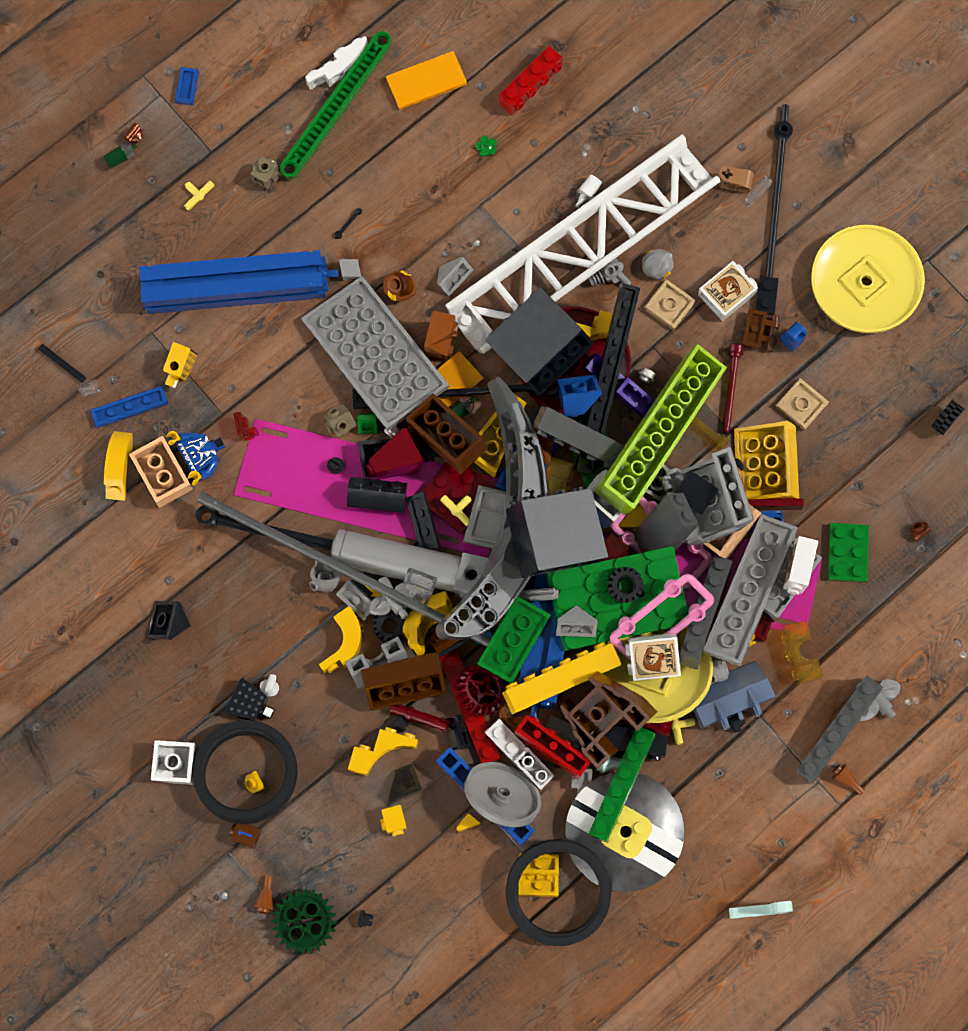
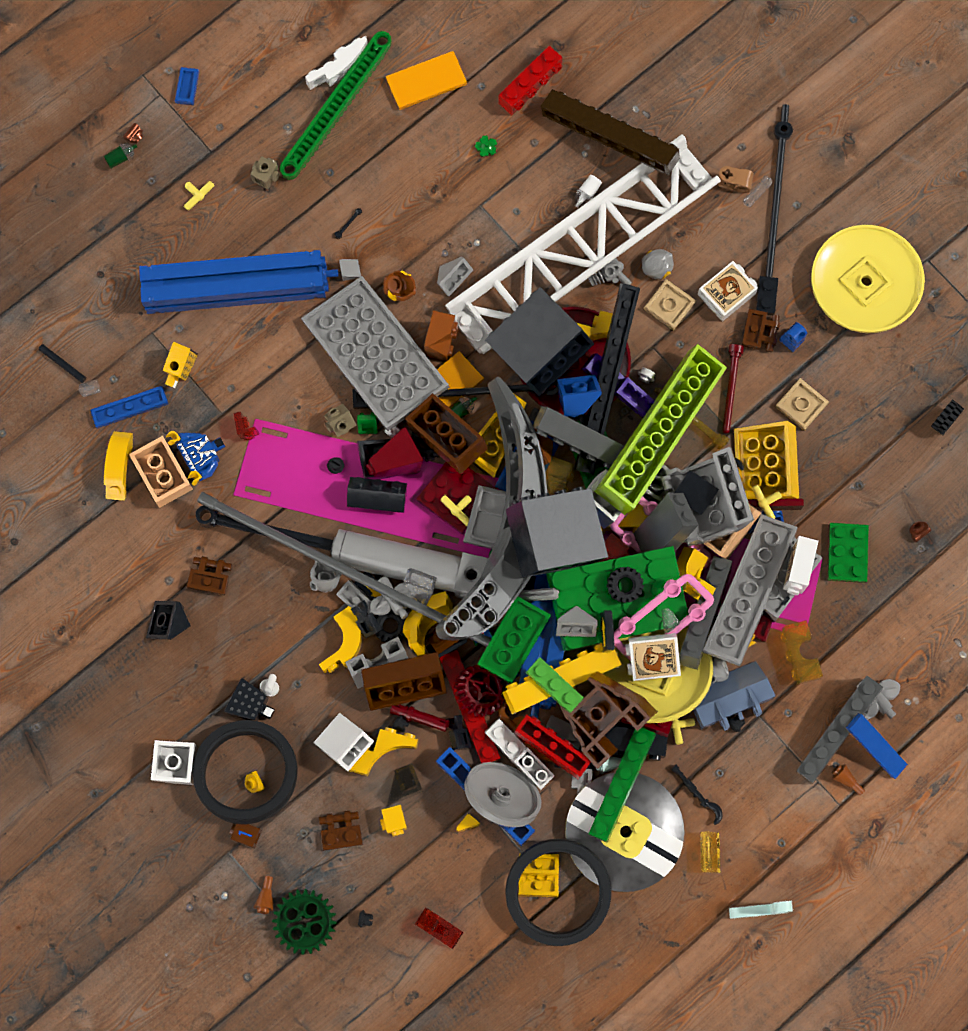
black plate [406,492,441,550] -> none
none -> reddish brown plate [187,556,232,595]
none -> white brick [313,713,374,771]
none -> reddish brown plate [319,810,363,851]
none -> black plate [351,600,382,638]
none -> clear red slope [415,907,464,949]
none -> bright green plate [525,657,584,713]
none -> dark brown brick [541,89,680,176]
none -> black tile [600,610,615,653]
none -> clear slope [662,608,680,633]
none -> black piece [671,764,723,825]
none -> yellow arch [677,547,716,600]
none -> clear yellow plate [700,832,720,873]
none -> light yellow piece [752,485,782,519]
none -> blue tile [846,713,908,779]

